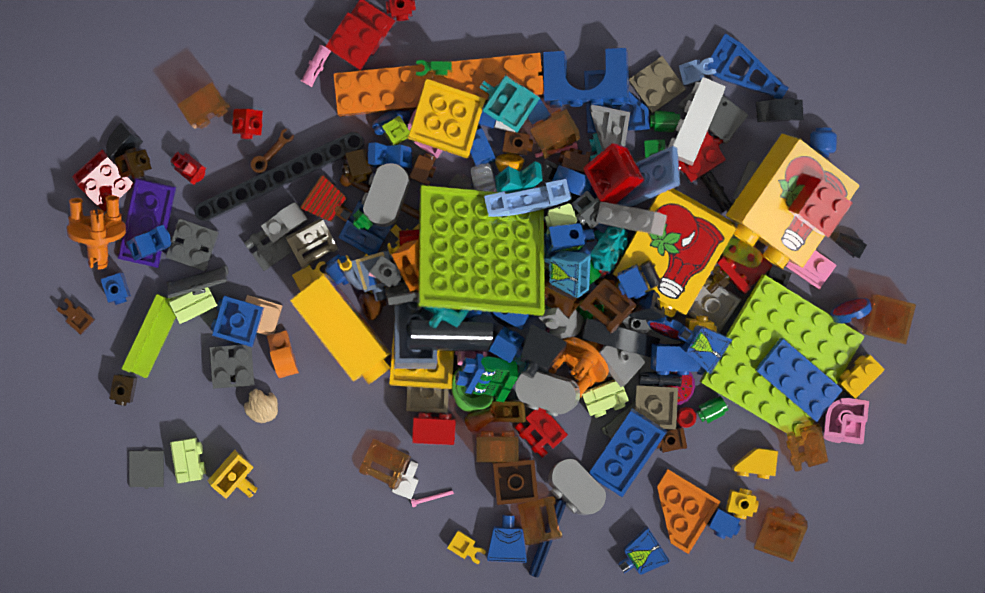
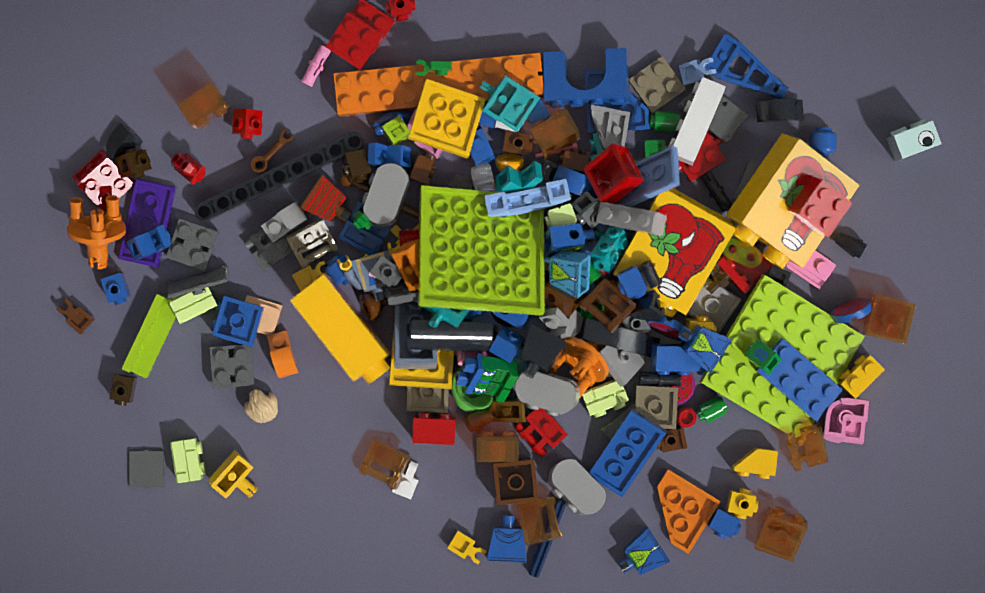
bright pink piece [411,490,454,507] -> none
none -> green brick [745,339,782,375]
none -> light aqua brick [886,119,942,161]

